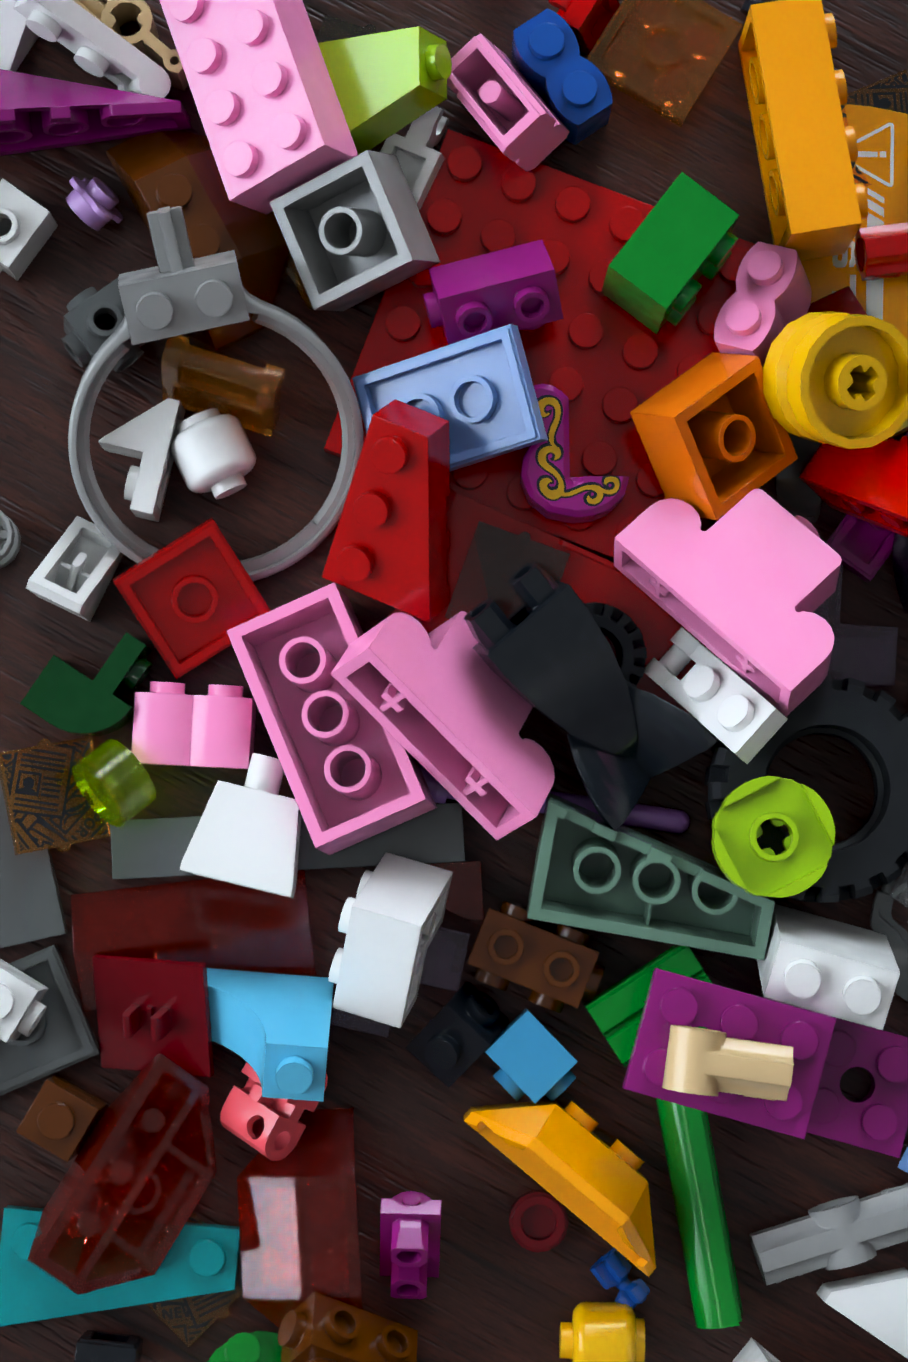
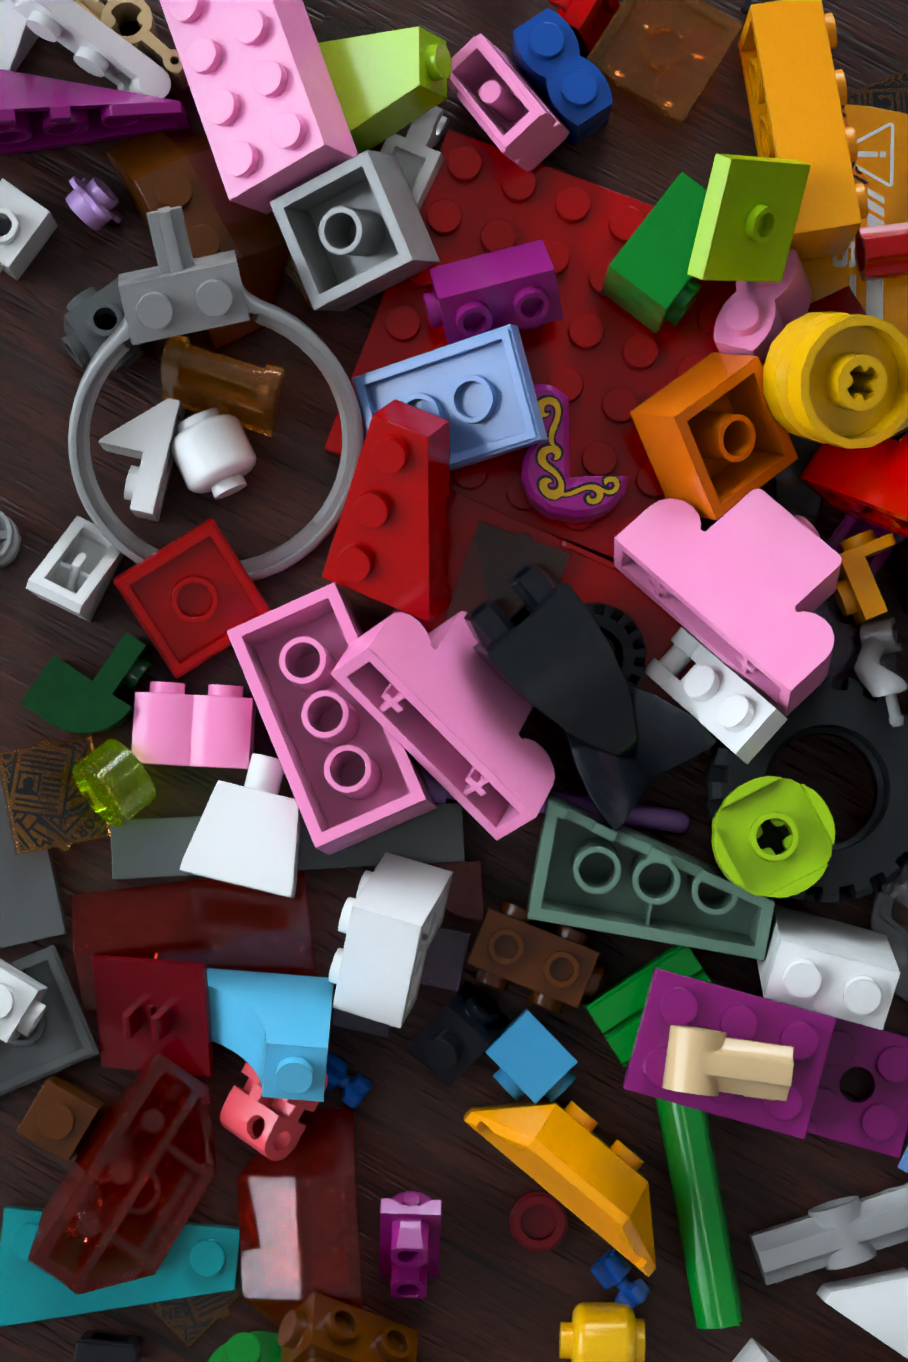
none -> blue piece [326,1049,371,1109]
none -> lime plate [687,153,811,282]
none -> light orange bracket [833,529,897,625]
none -> light grey piece [854,617,907,727]

